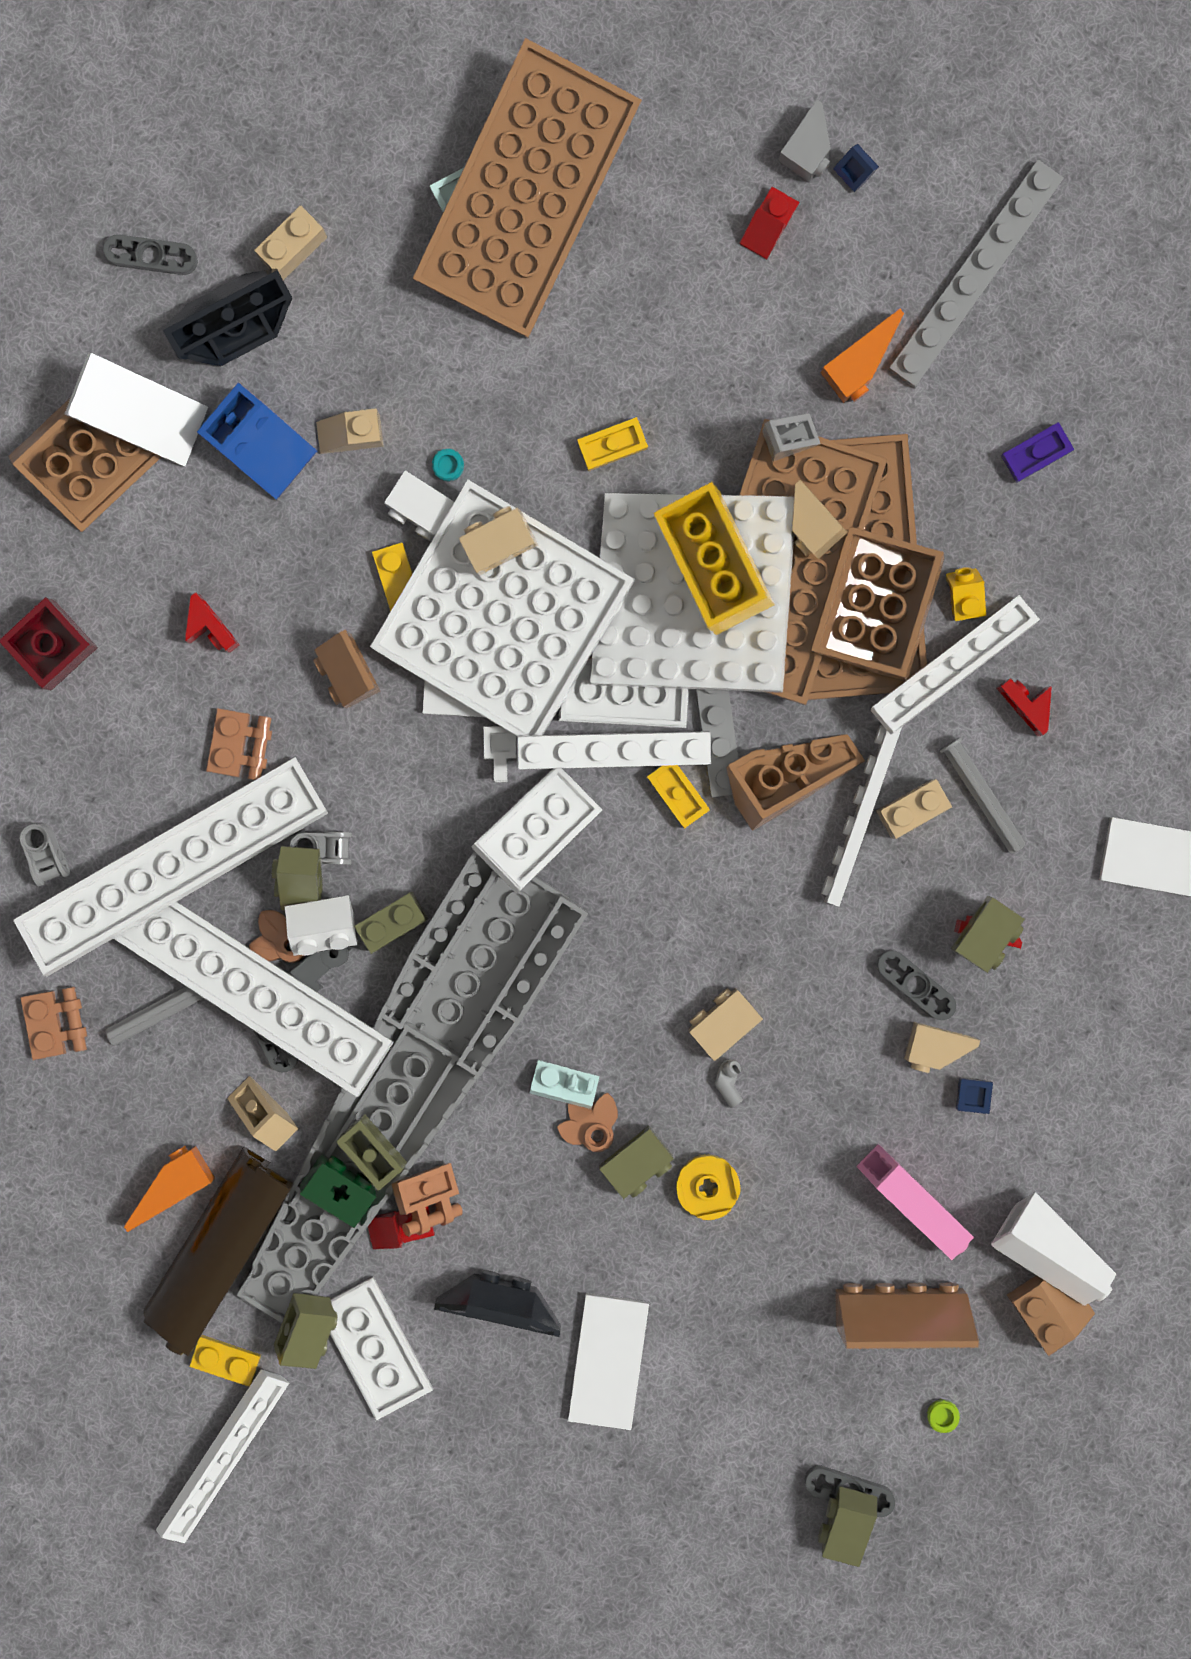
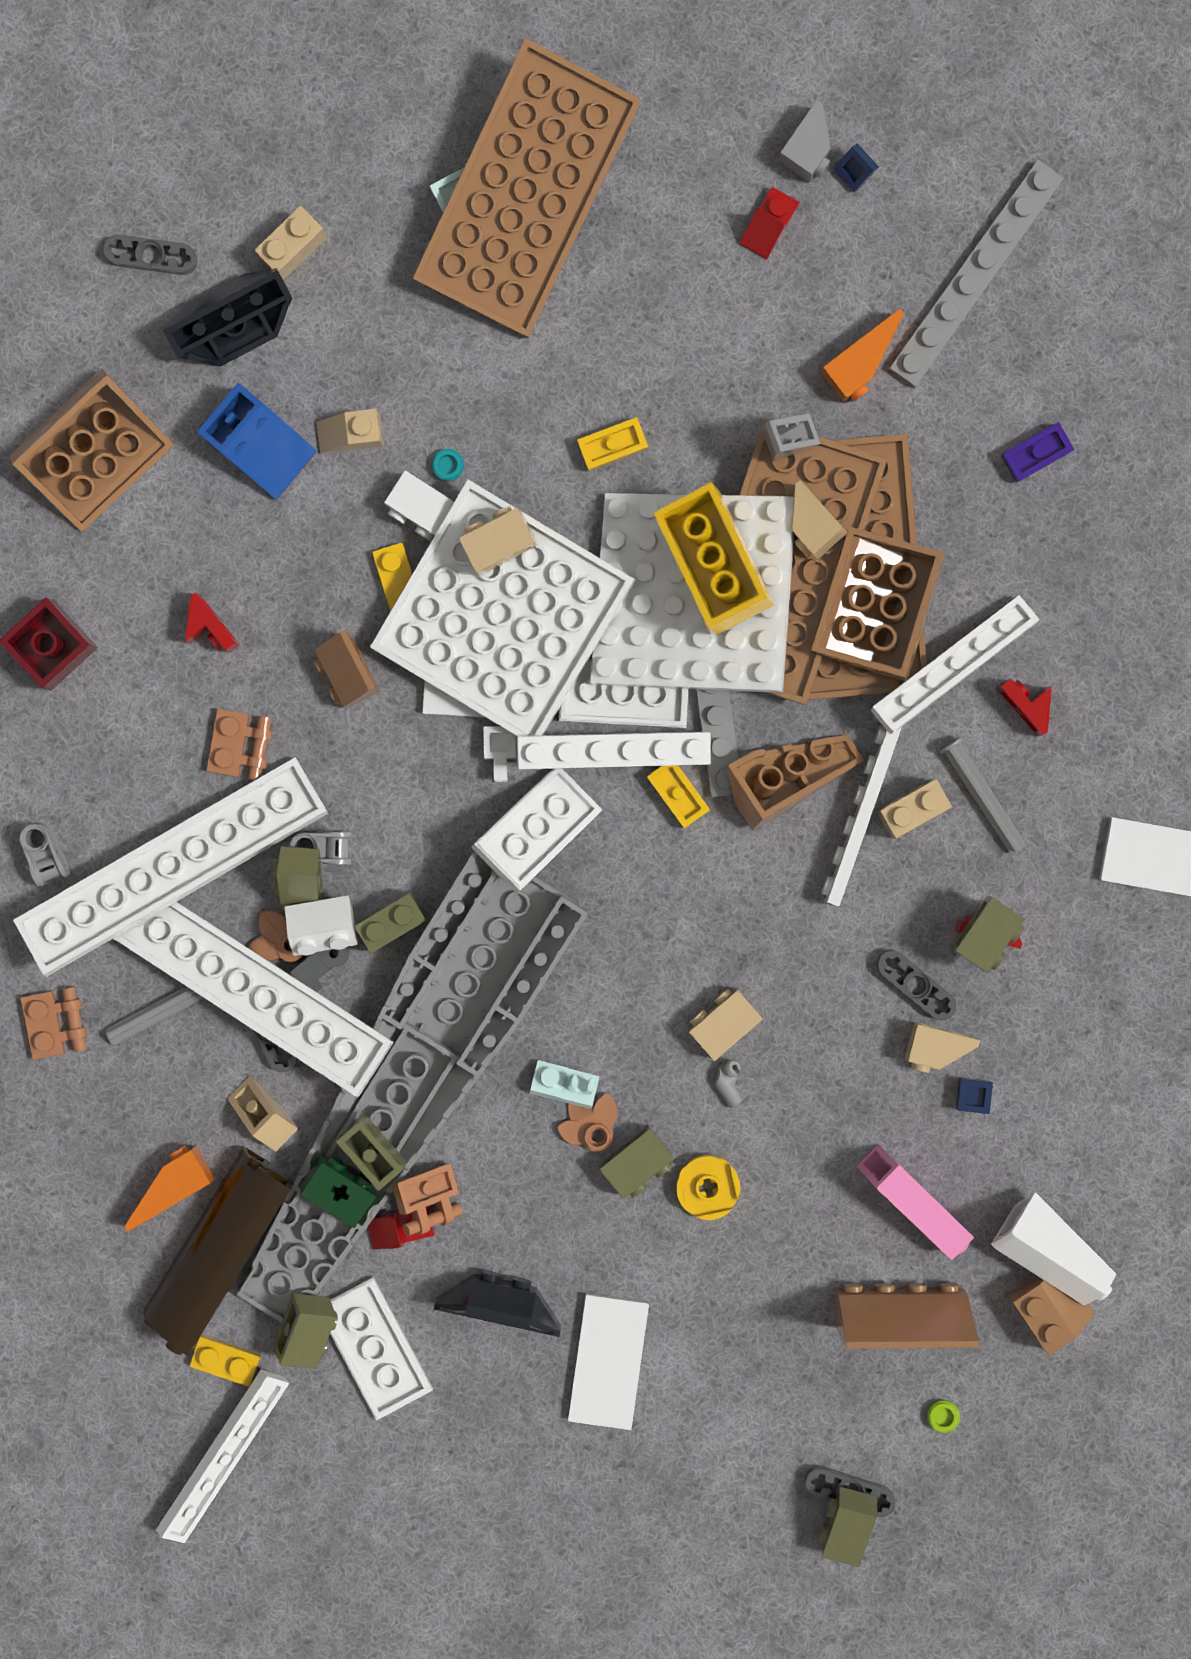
white tile [65,353,208,466] -> none
yellow bracket [946,567,986,621] -> none

